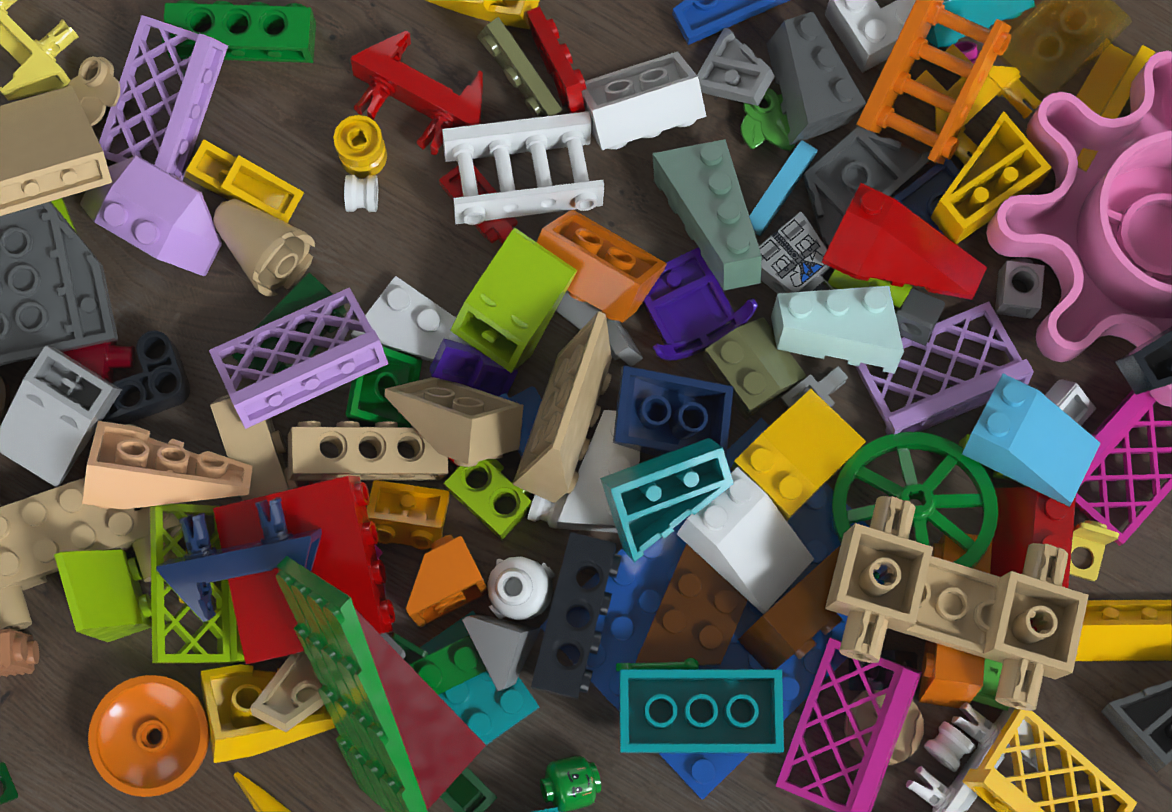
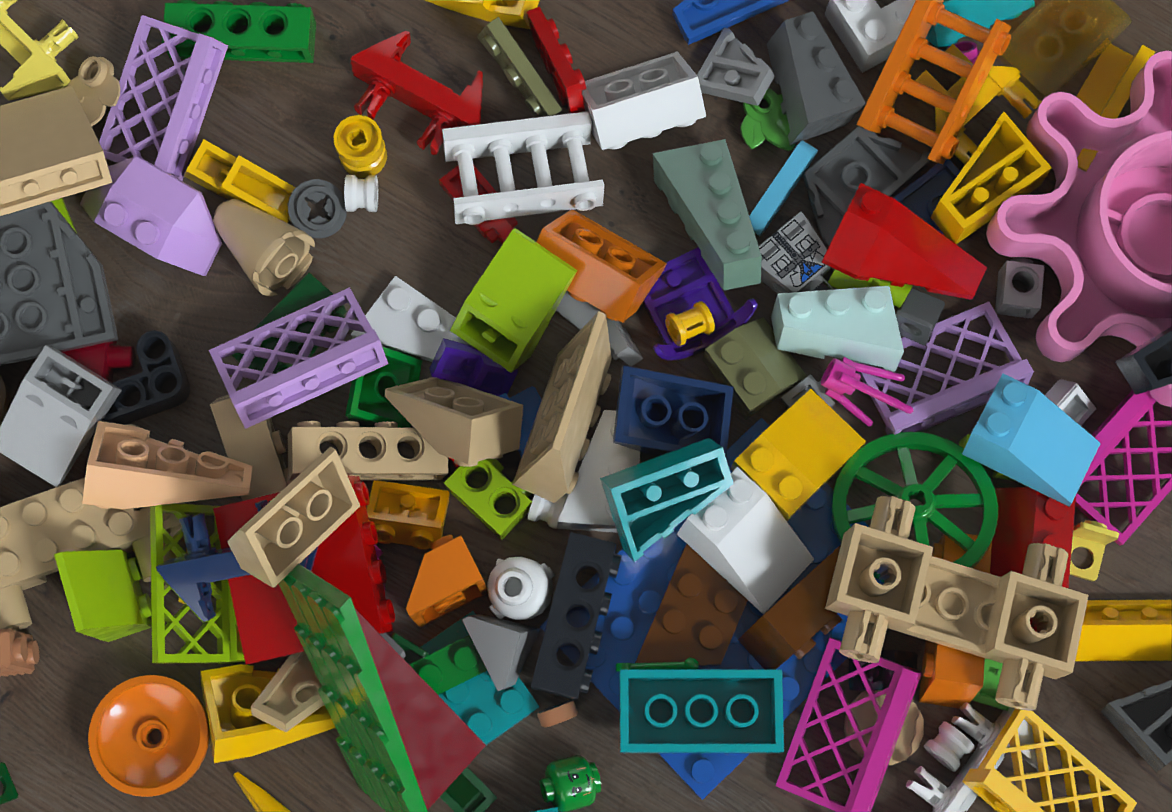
none -> tan slope [227,447,360,588]
none -> dark grey gear [287,179,347,239]
none -> nougat tile [537,700,578,728]
none -> yellow bush [665,301,715,346]
none -> dark pink plant [821,357,913,426]

